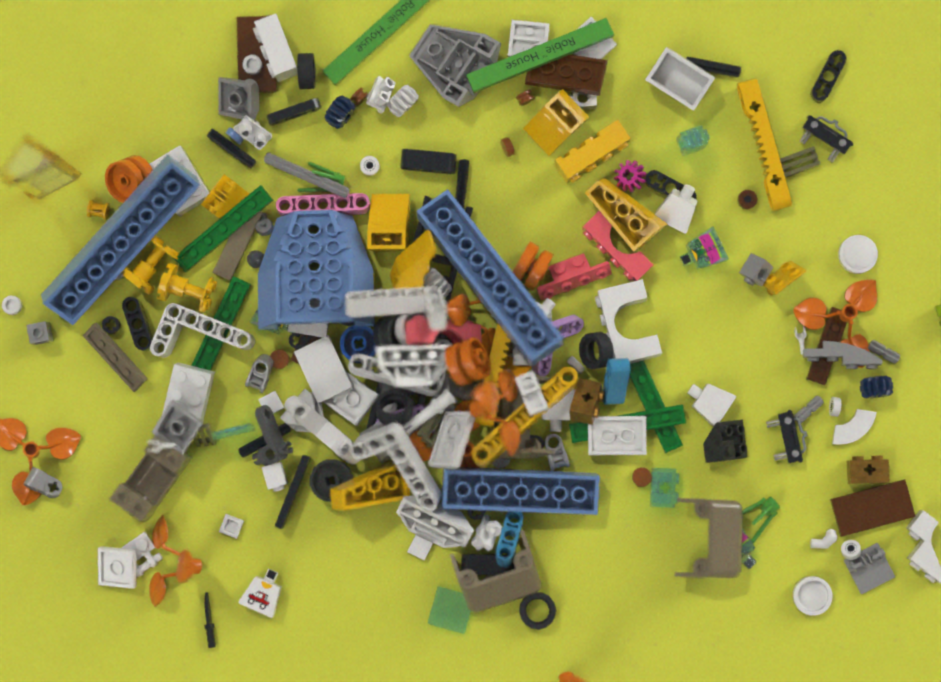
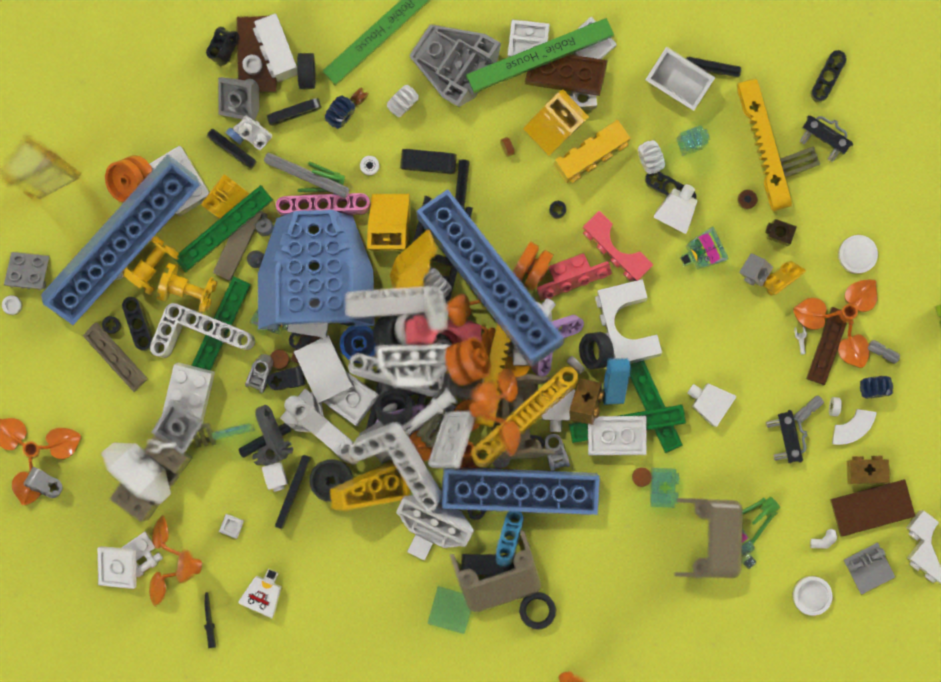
light grey brick [26,321,53,345] -> none
yellow bush [87,200,110,220] -> none
white tile [258,391,284,414] -> none
white hips [366,76,396,114] -> none
white hips [471,515,502,551] -> none
white slope [515,371,548,416] -> none
dark orange bush [516,89,535,106] -> none
yellow wedge [585,178,668,251] -> none
dark pink gear [614,160,647,193] -> none
pearl dark grey slope [703,420,748,463] -> none
light grey slope [803,341,882,369] -> none
white tile [841,540,861,560] -> none
none -> light grey hinge [4,252,49,290]
none -> white wedge [101,443,171,505]
none -> black piece [206,26,239,66]
none -> black piece [268,366,306,390]
none -> black bush [549,201,566,219]
none -> white gear [638,140,665,174]
none -> dark brown brick [765,219,797,246]

